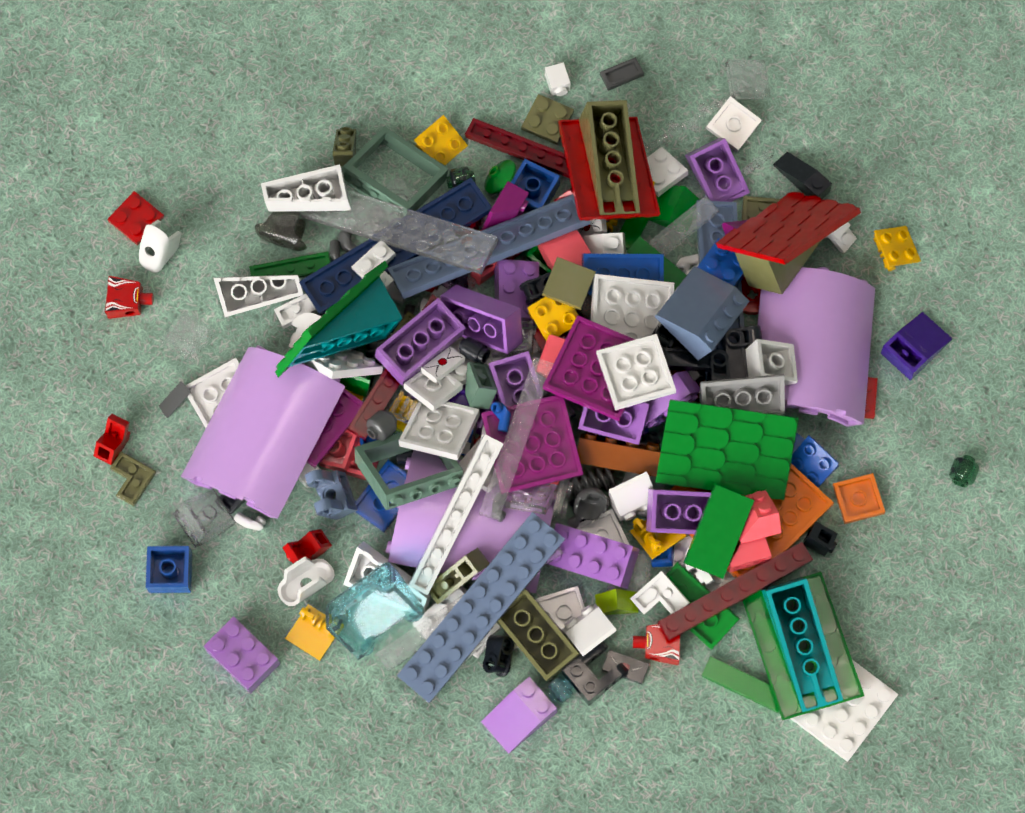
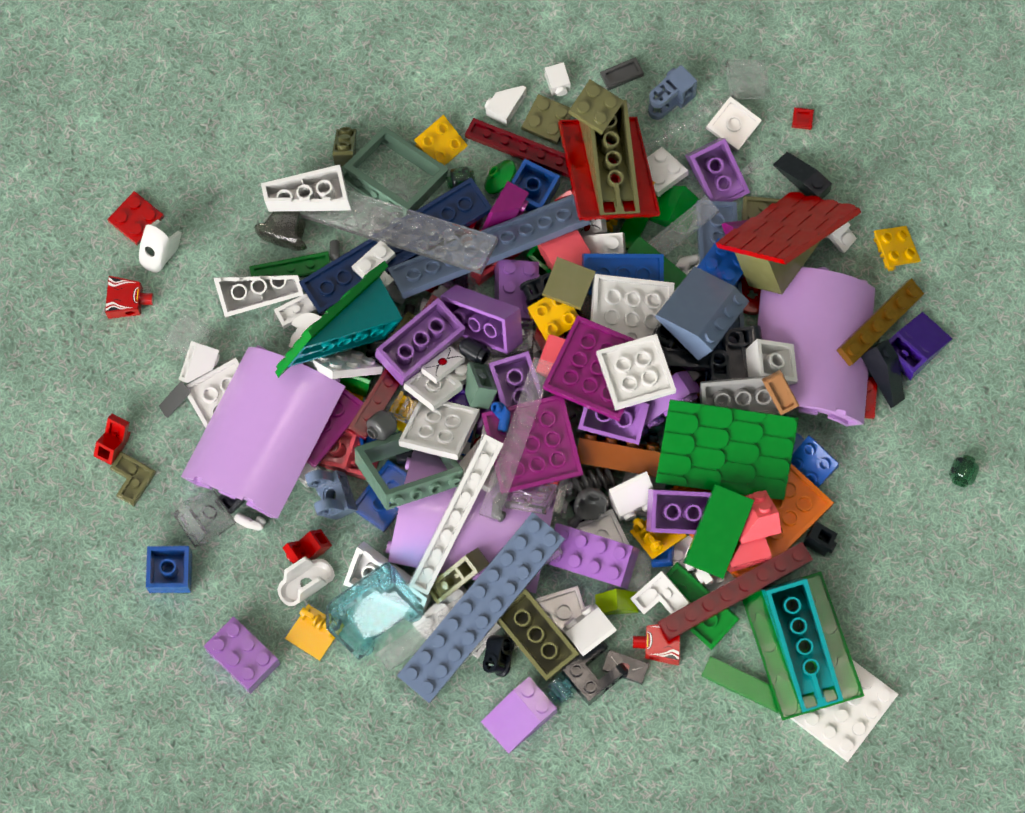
dark grey arm [338,229,357,252] -> none
orange plate [833,473,885,524] -> none
none -> white slope [179,341,220,383]
none -> white slope [485,86,527,126]
none -> olive plate [568,79,624,135]
none -> sand blue brick [648,65,697,120]
none -> medium nougat tile [762,370,799,415]
none -> red tile [792,107,814,130]
none -> pearl gold plate [836,278,924,366]
none -> black slope [861,339,905,408]

